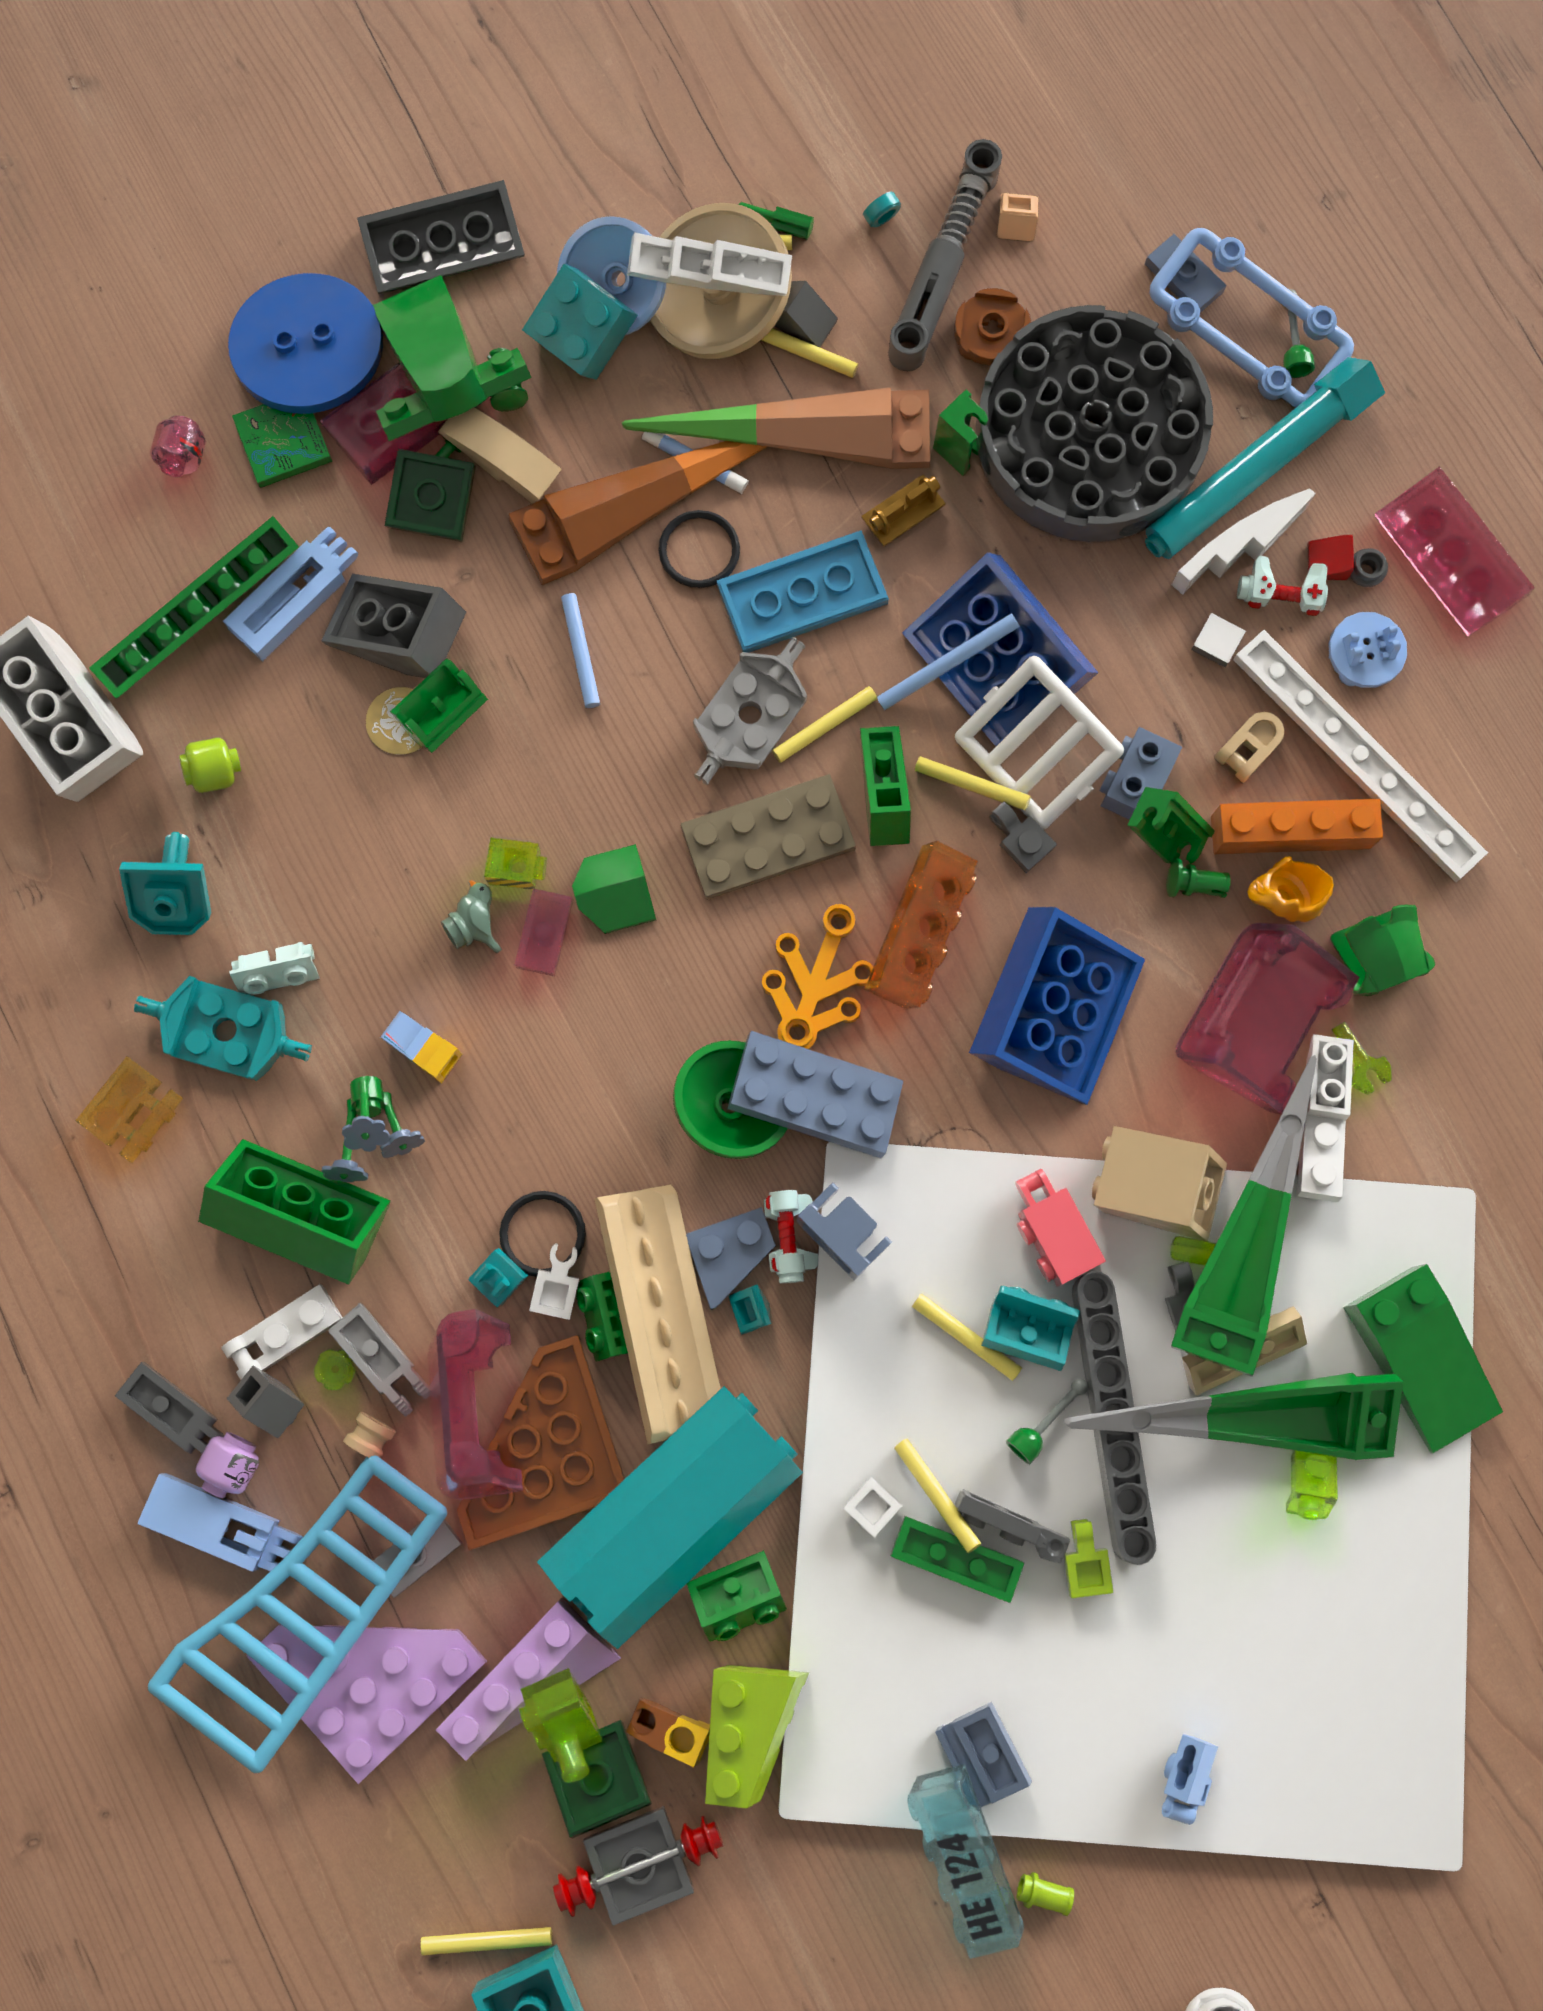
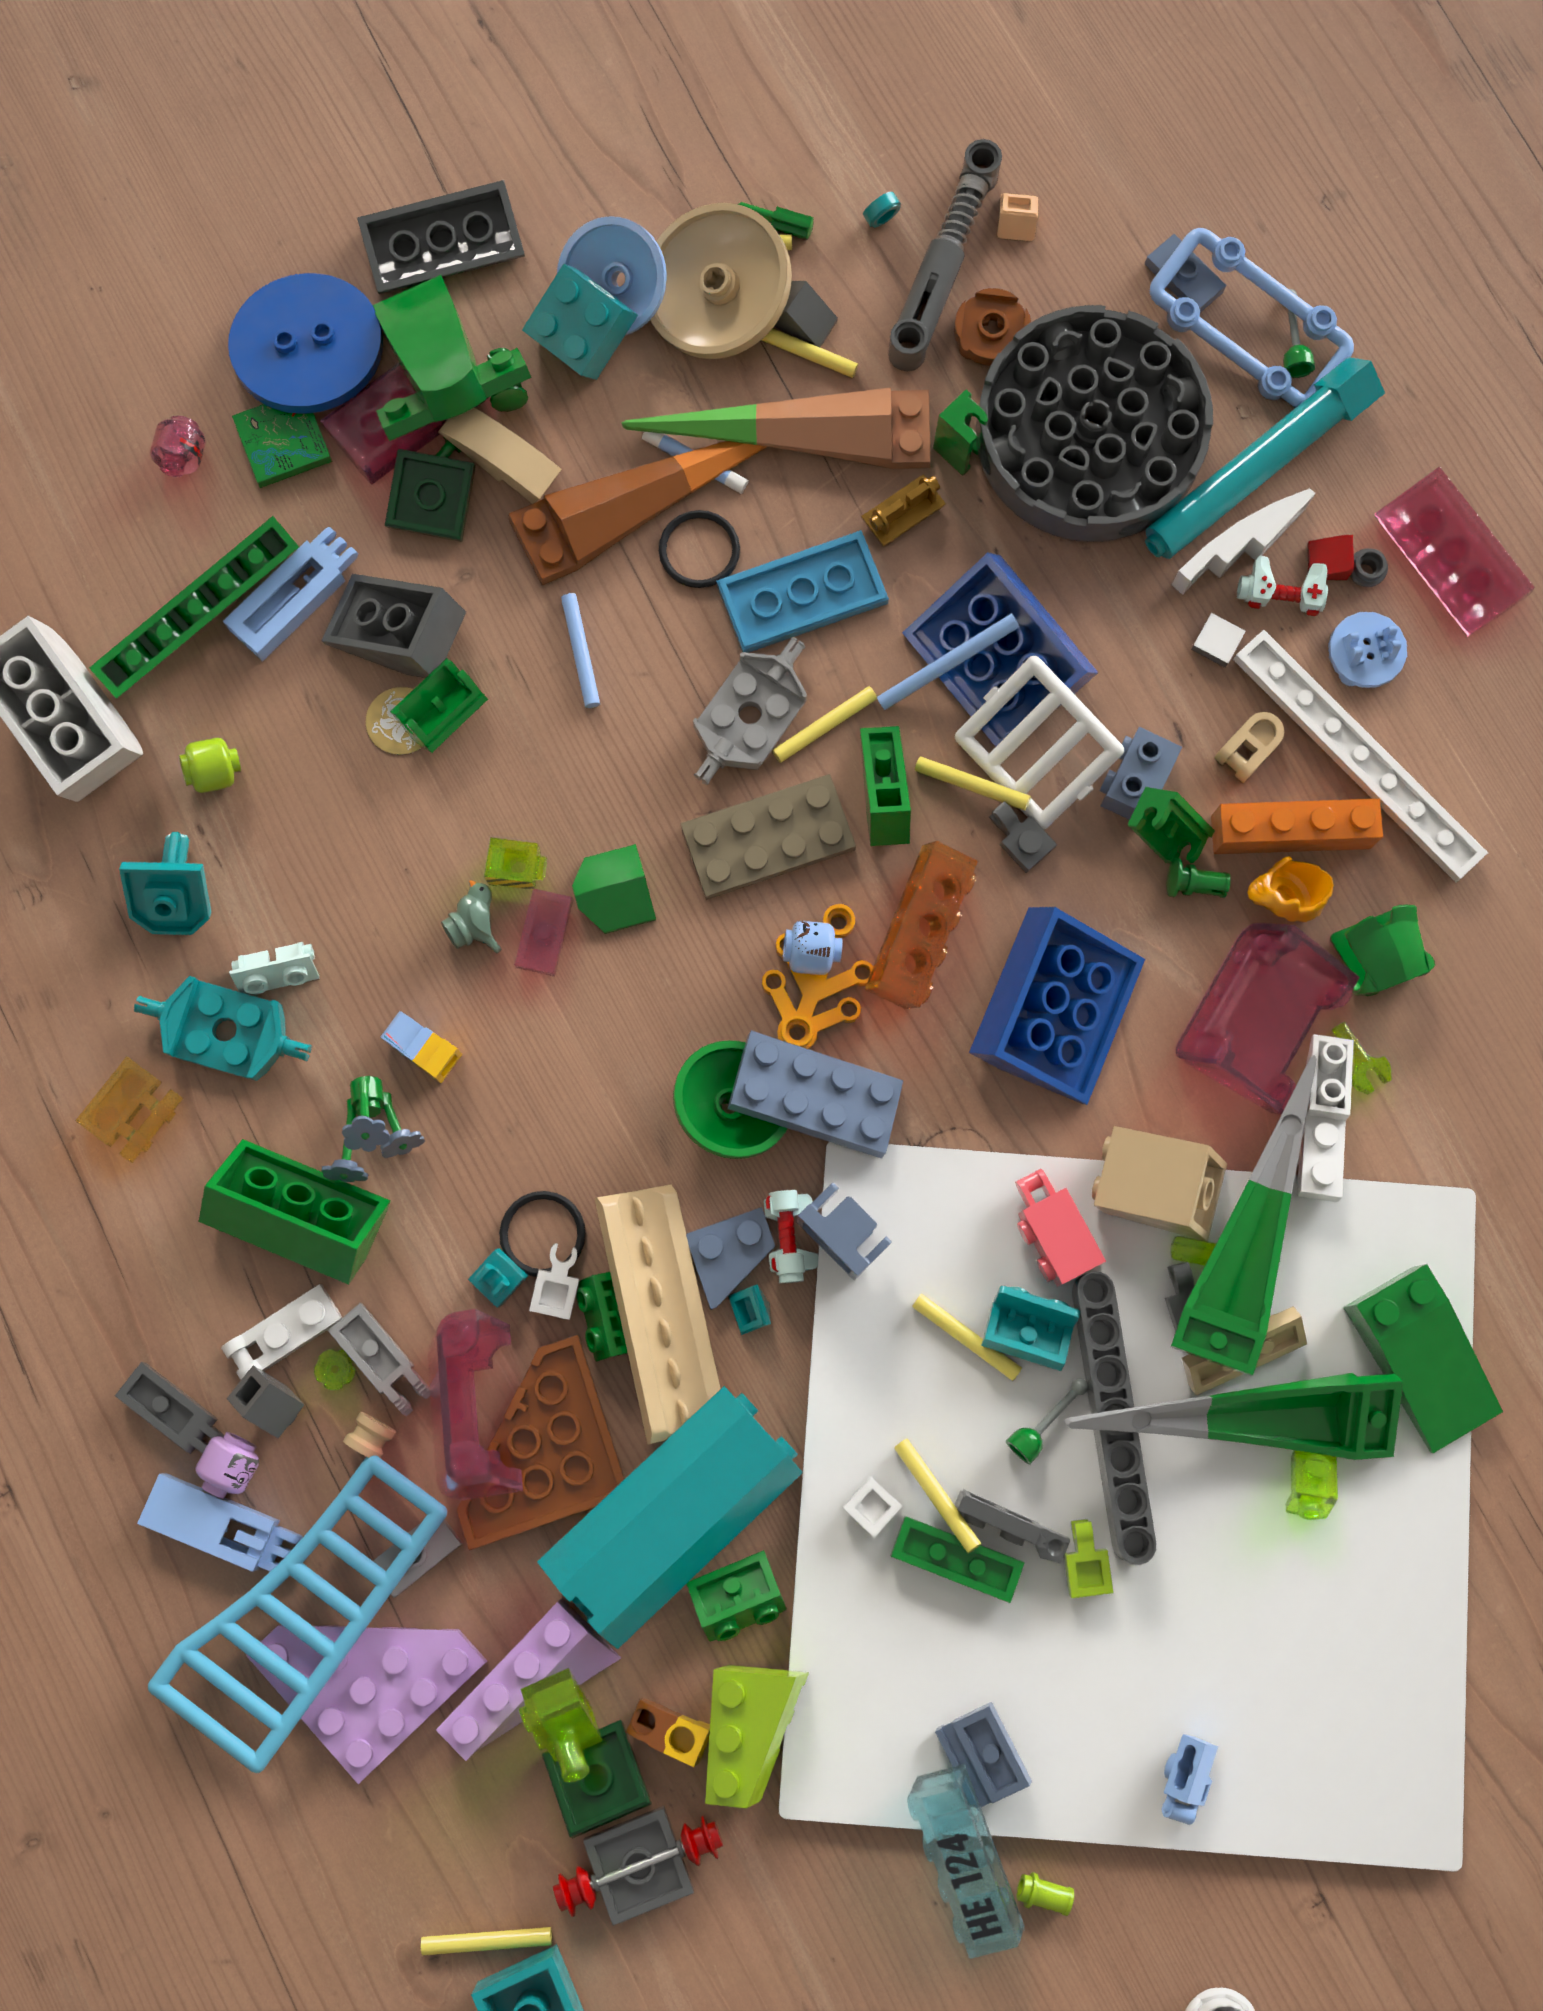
white slope [627,233,792,296] -> none
none -> light blue head [783,921,842,975]

